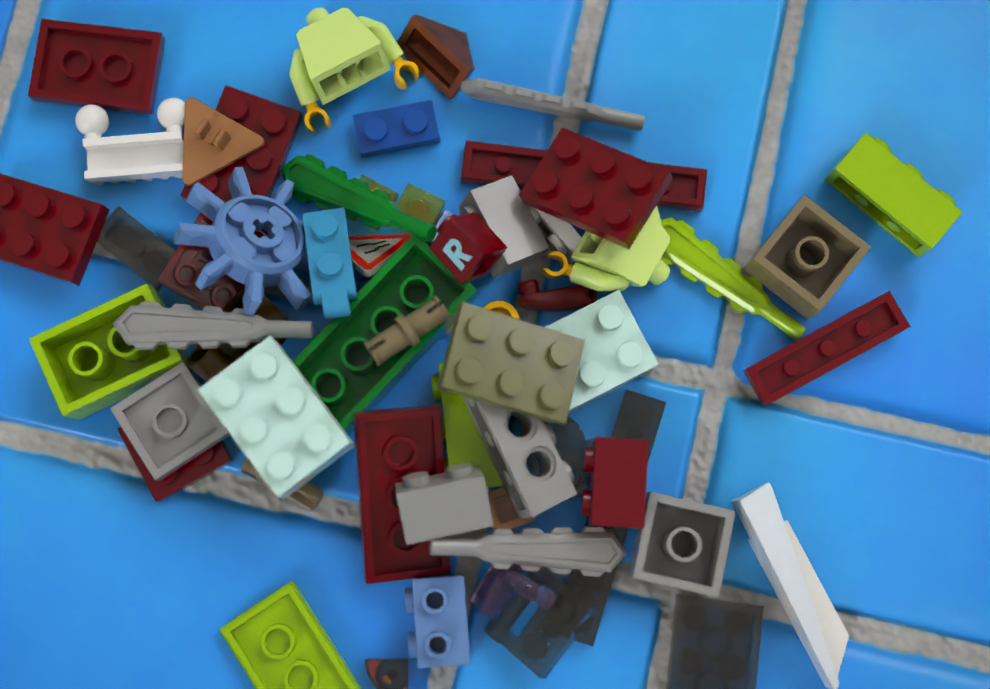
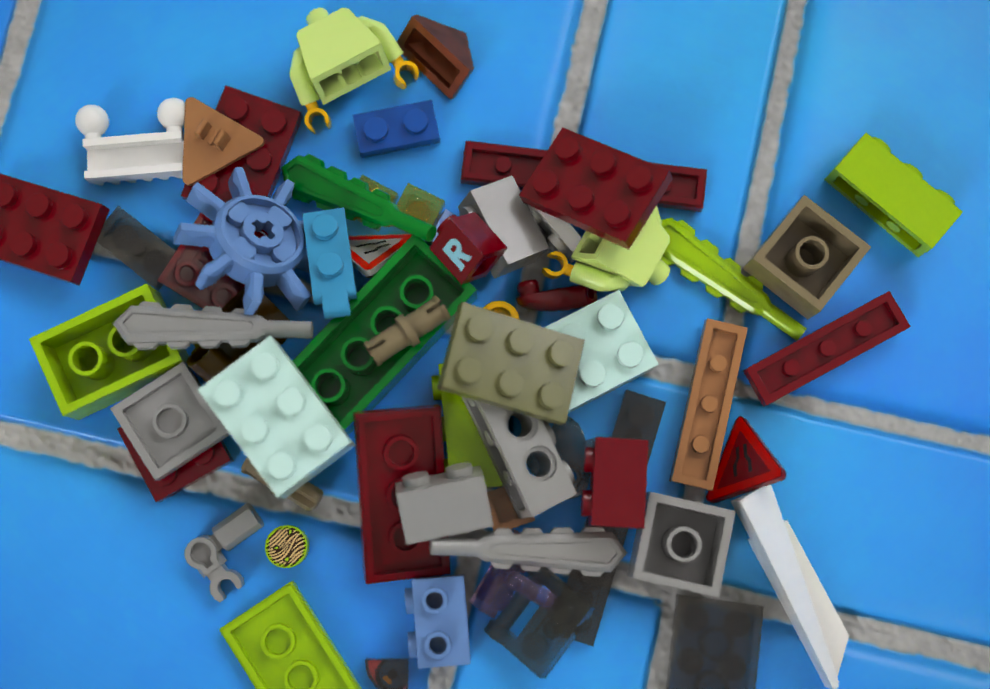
dark red plate [28,19,165,115] -> none
light grey sword [460,78,645,131] -> none
none -> light grey bar [185,503,264,602]
none -> tile [265,525,309,568]
none -> medium nougat plate [669,318,748,491]
none -> piece [706,416,787,504]

